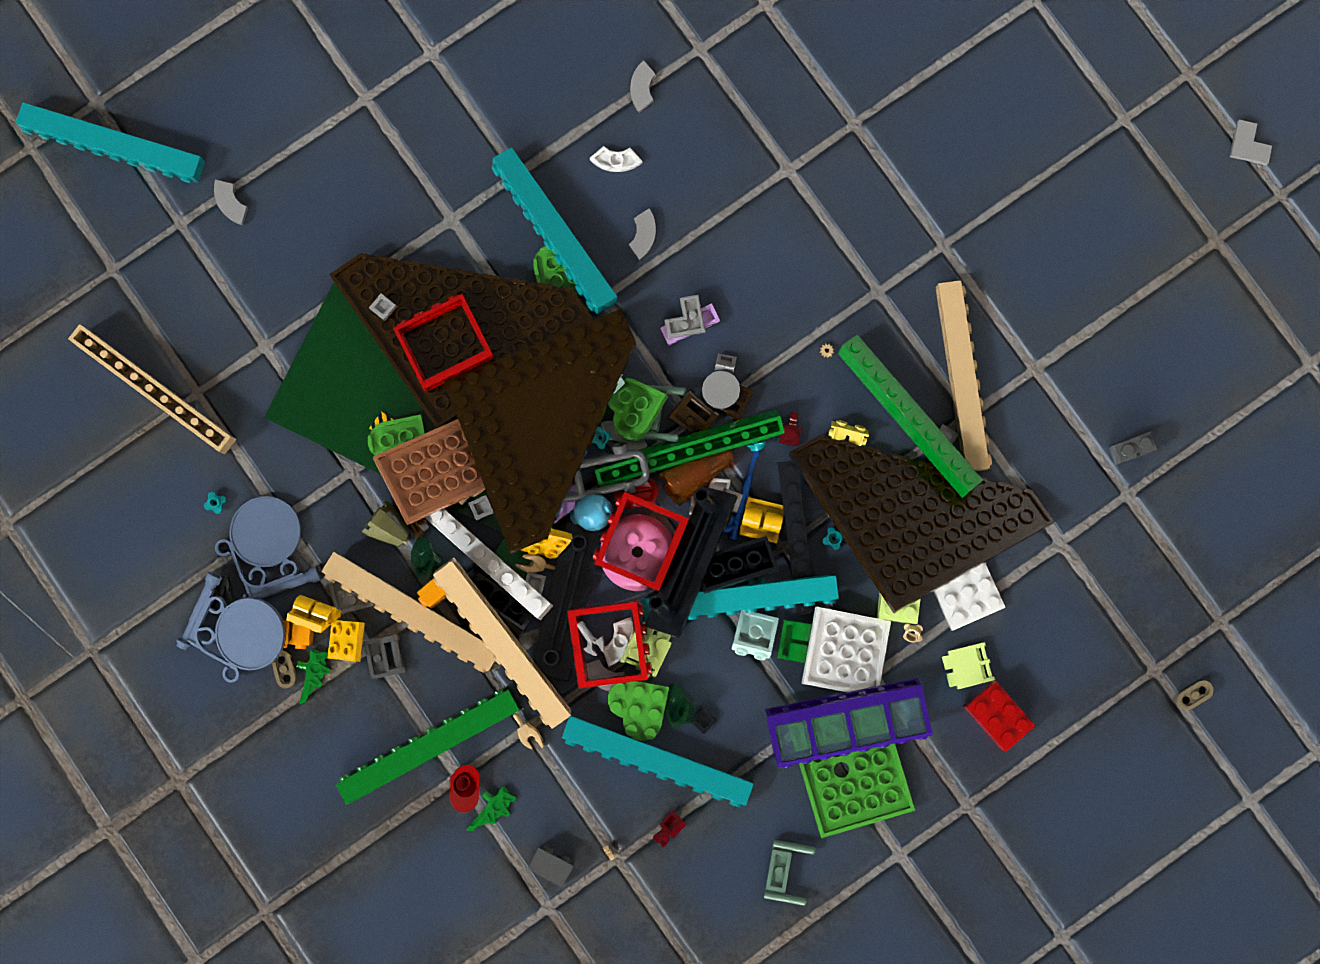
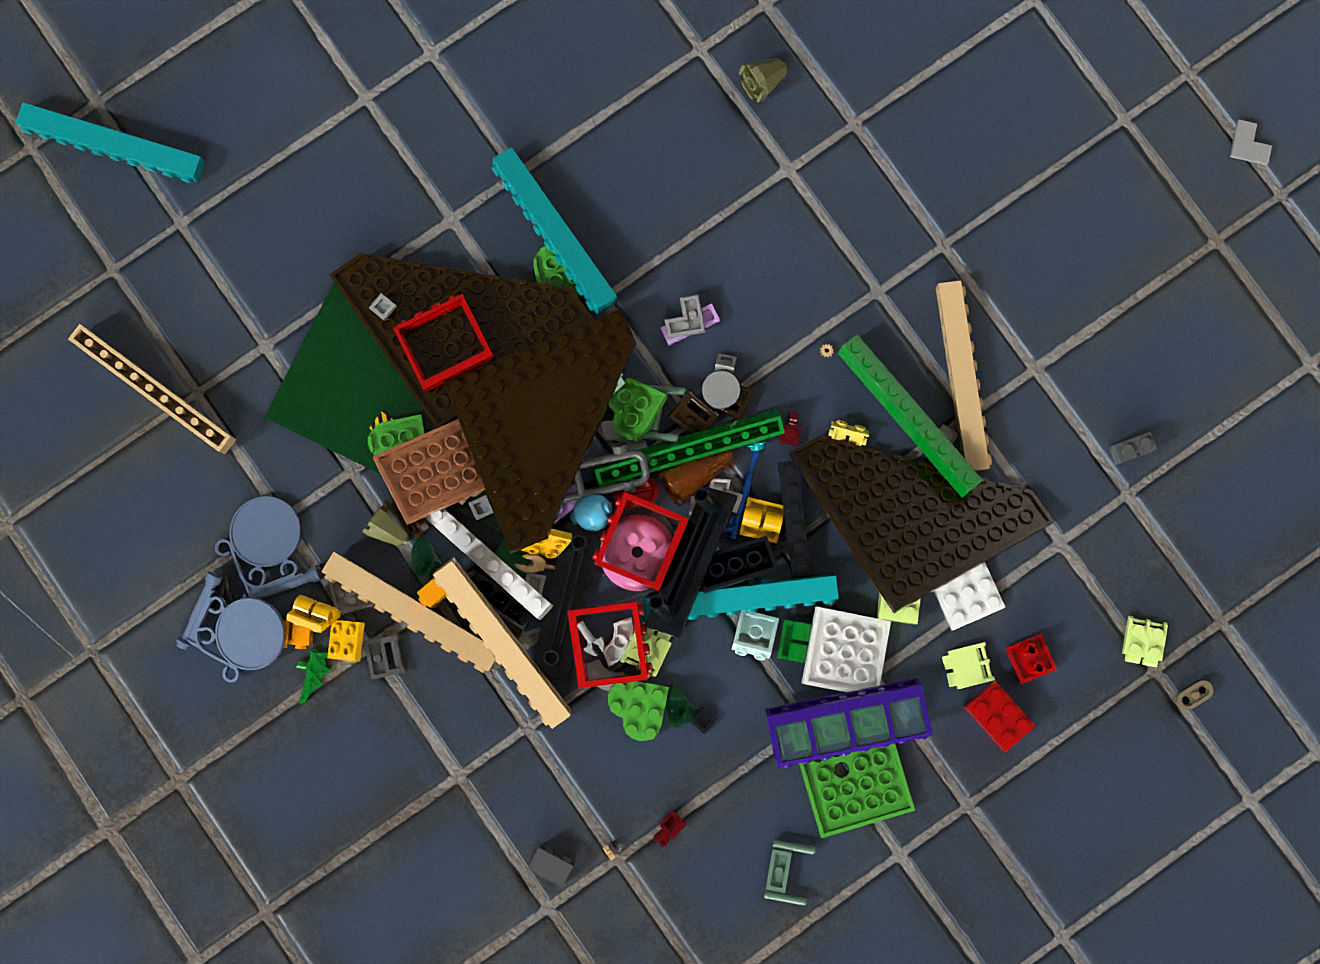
teal plate [204,492,226,514] -> none
light grey tile [214,180,248,226] -> none
dark tan plate [271,650,297,688] -> none
green brick [335,688,521,805] -> none
red piece [449,765,480,813] -> none
green piece [466,785,516,831] -> none
tan hand [513,713,544,749] -> none
teal brick [562,716,753,808] -> none
white tile [590,146,643,172] -> none
teal plate [592,426,611,449] -> none
light grey tile [629,208,656,261] -> none
light grey tile [630,60,656,113] -> none
teal plate [823,528,844,550] -> none
tan plate [903,623,923,643] -> none
none -> olive cone [739,58,787,103]
none -> red plate [1005,633,1057,684]
none -> yellowish green plate [1122,615,1168,667]

